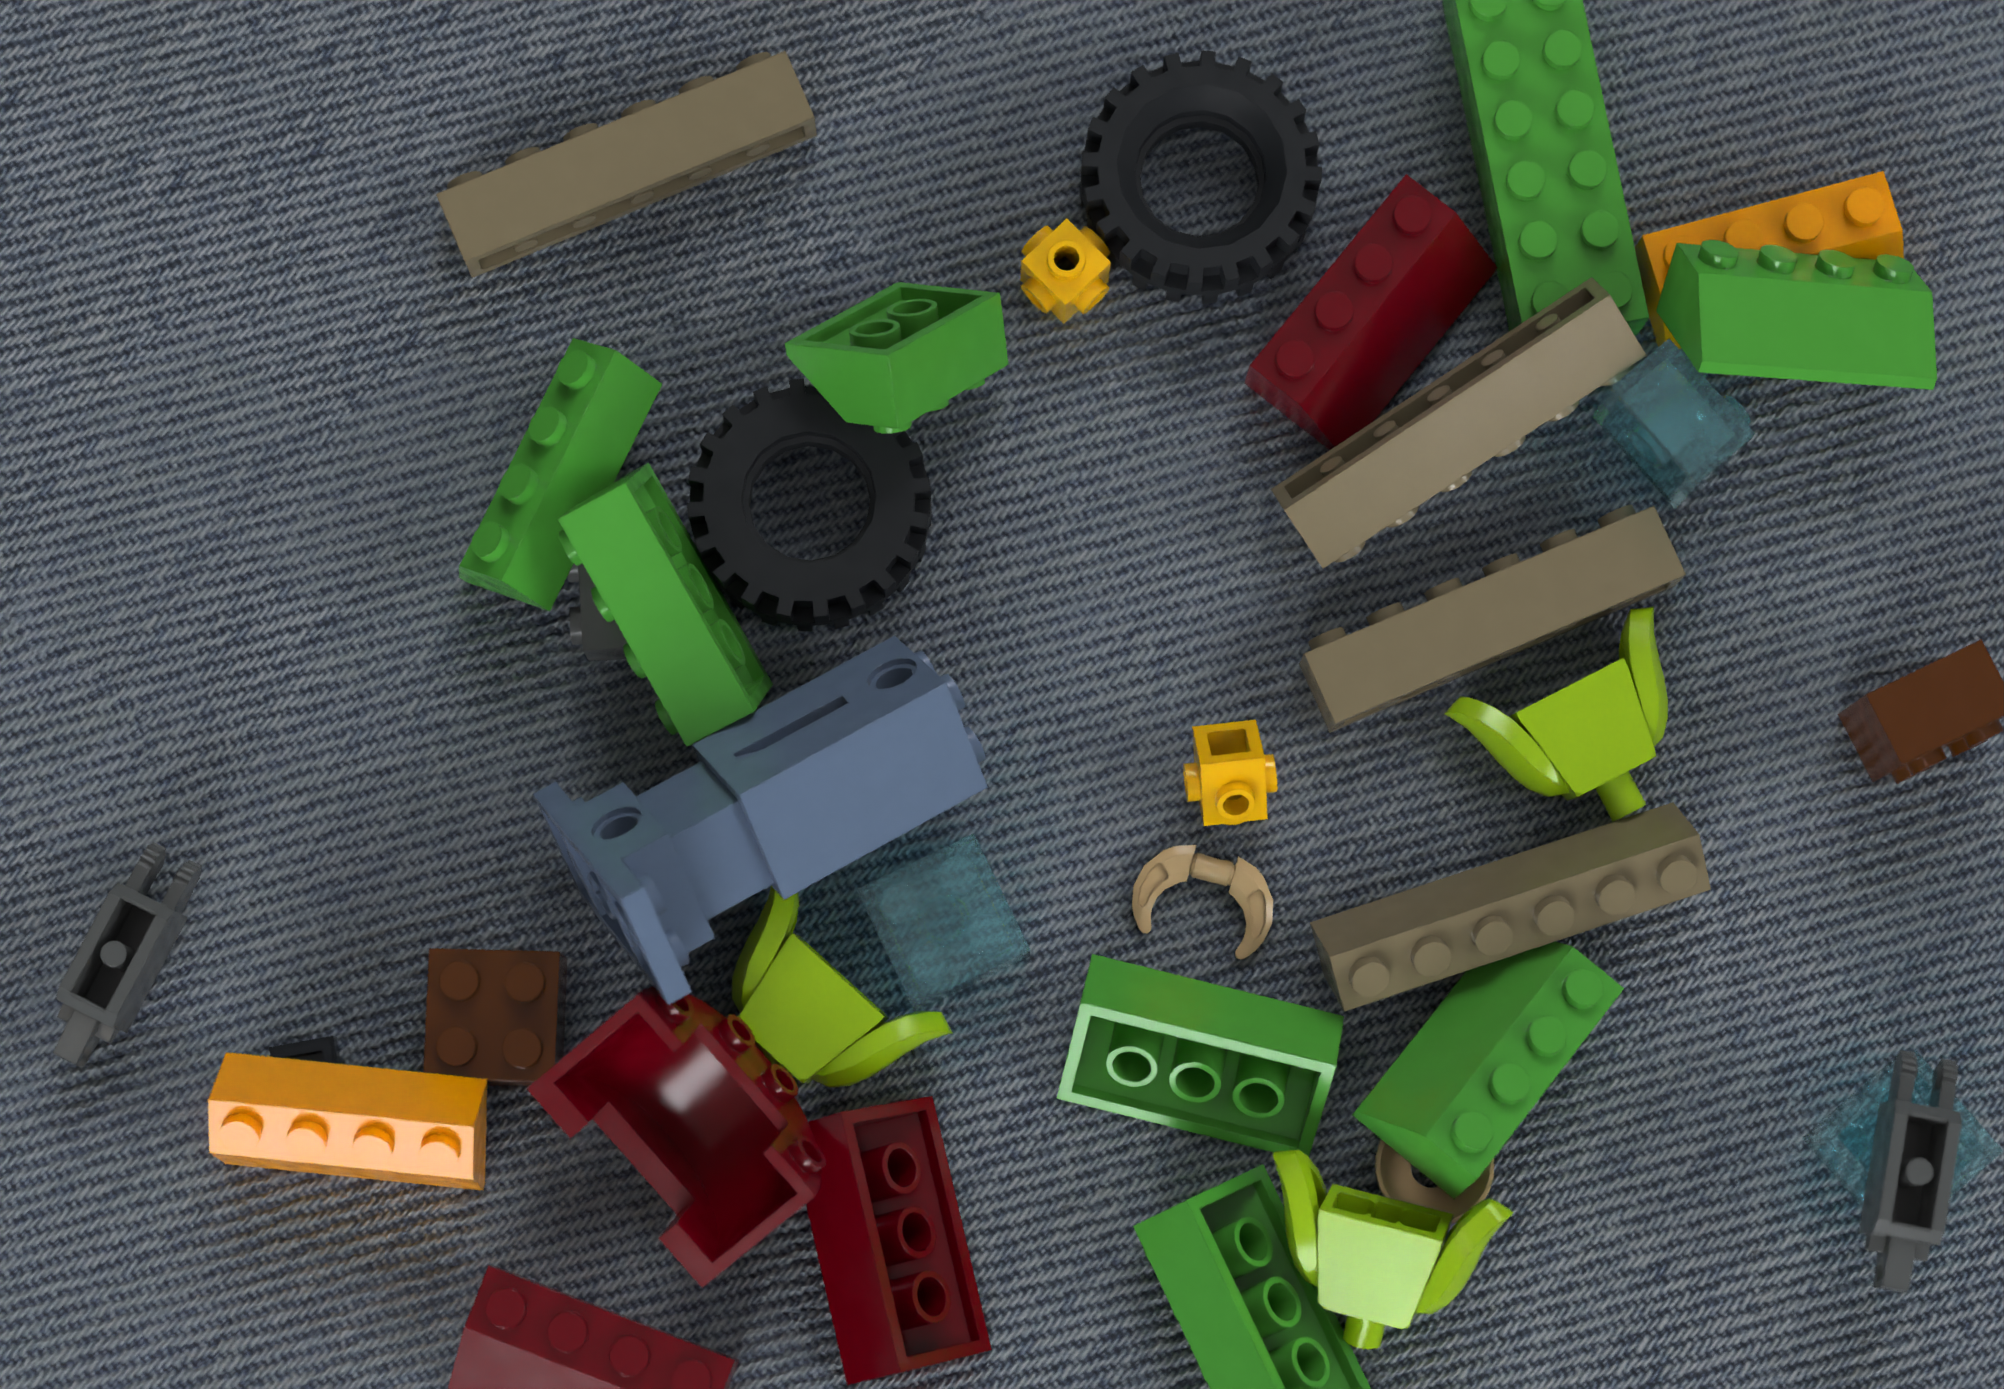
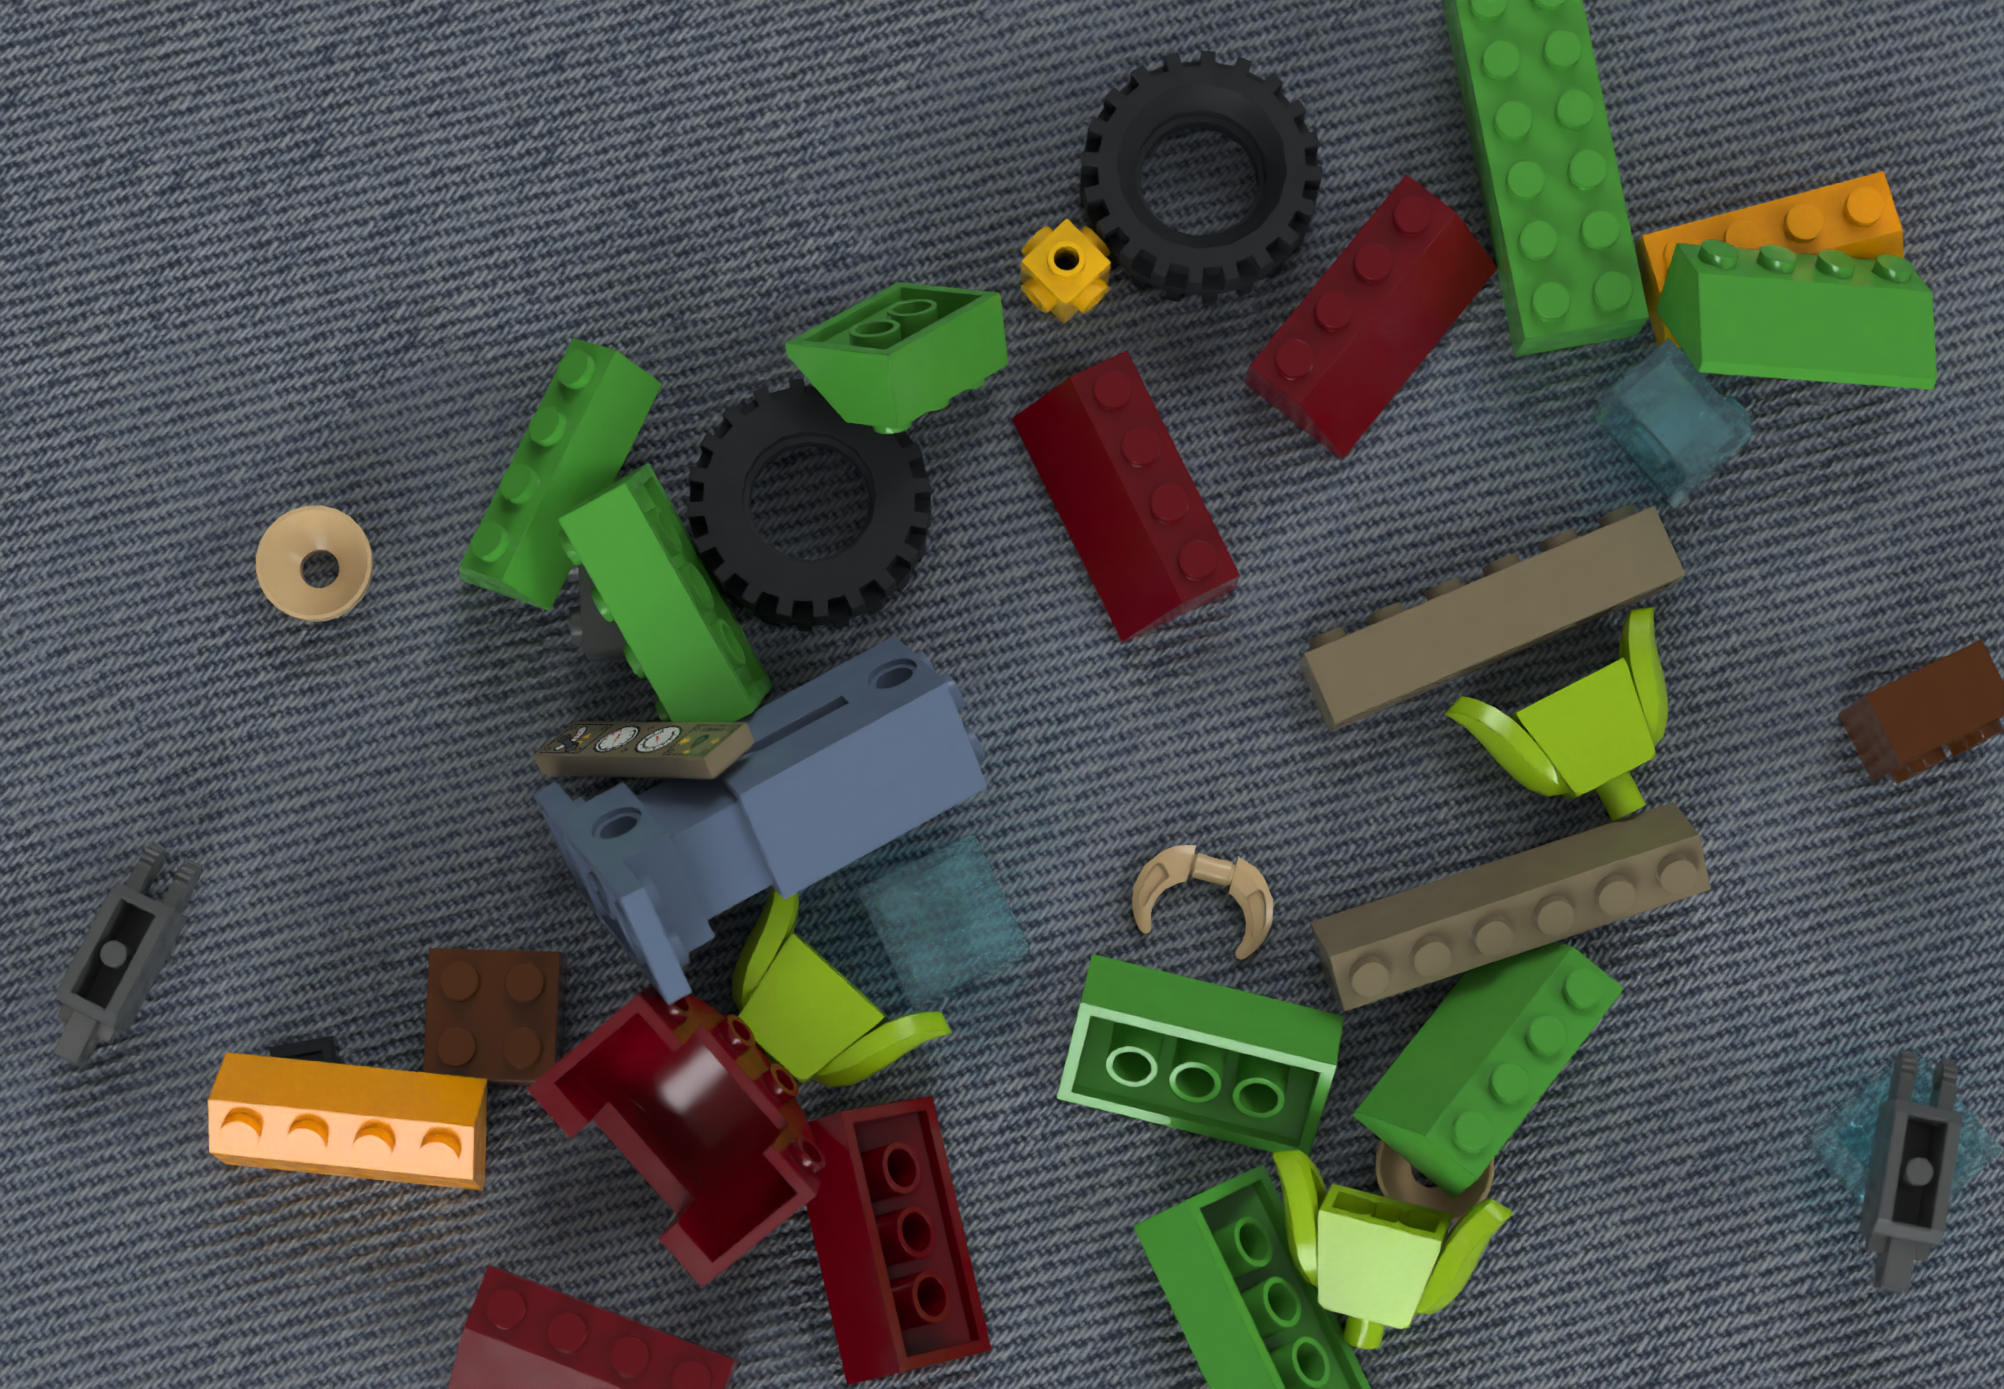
dark tan brick [436,51,817,278] -> none
yellow brick [1183,719,1278,826] -> none
dark tan brick [1271,277,1647,569] -> none
none -> tan piece [256,505,373,622]
none -> dark tan tile [533,721,755,779]
none -> dark red slope [1012,350,1240,644]

